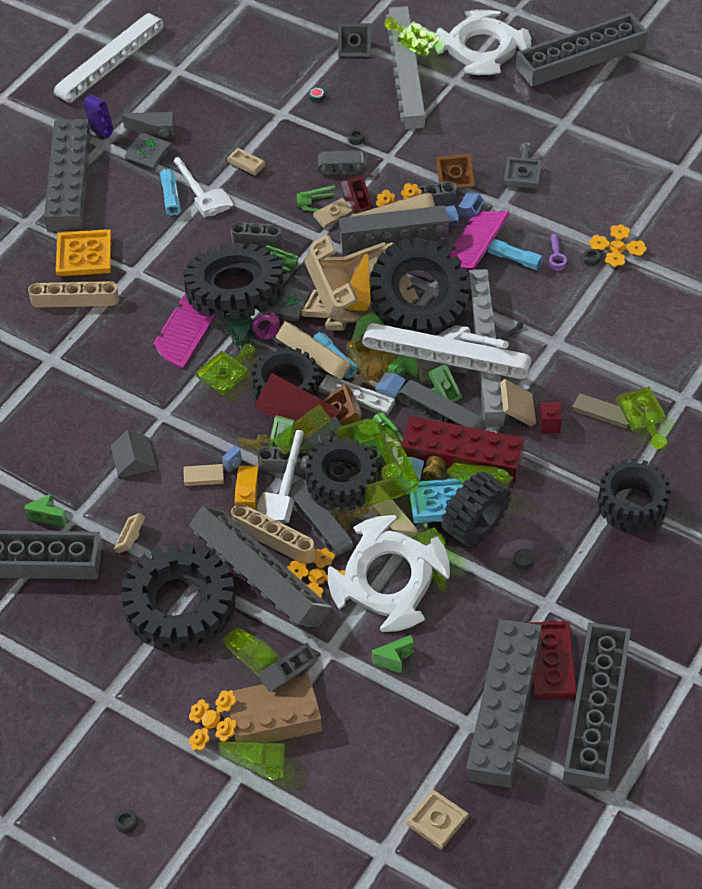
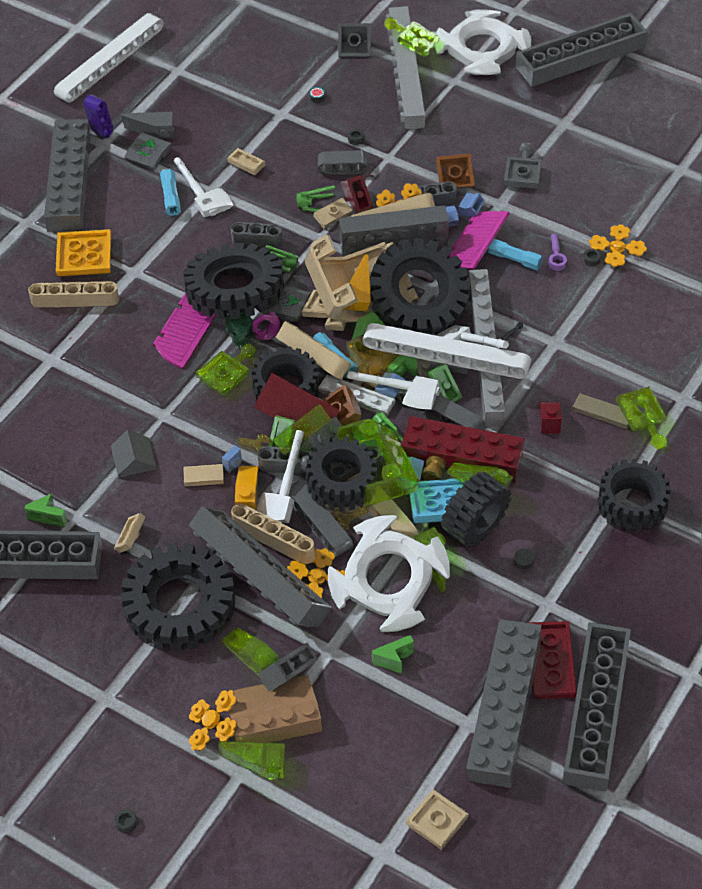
tan tile [500,379,536,427] -> none
none -> white piece [347,371,440,409]

